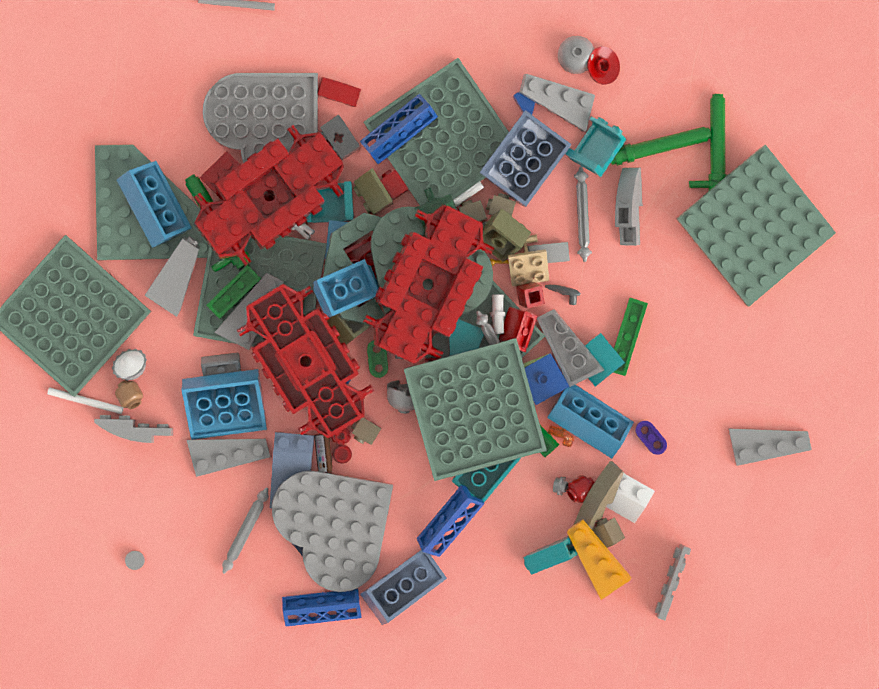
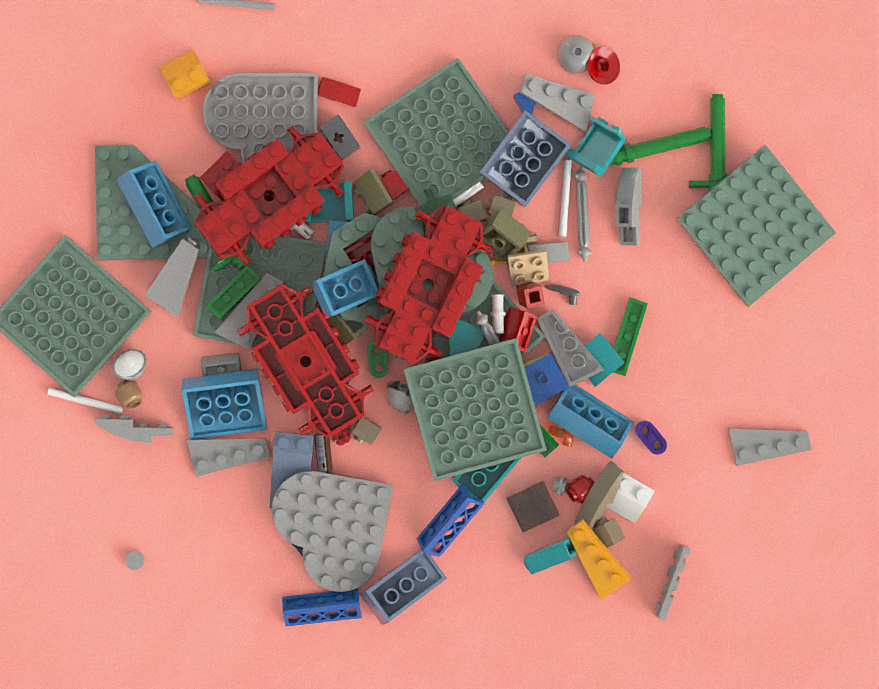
light grey wheel [222,487,269,574] -> none
red plate [333,445,352,464] -> none
blue fence [360,94,438,164] -> none
none -> light orange slope [160,49,211,101]
none -> clear smoke slope [506,481,560,533]
none -> white bar [559,160,572,237]

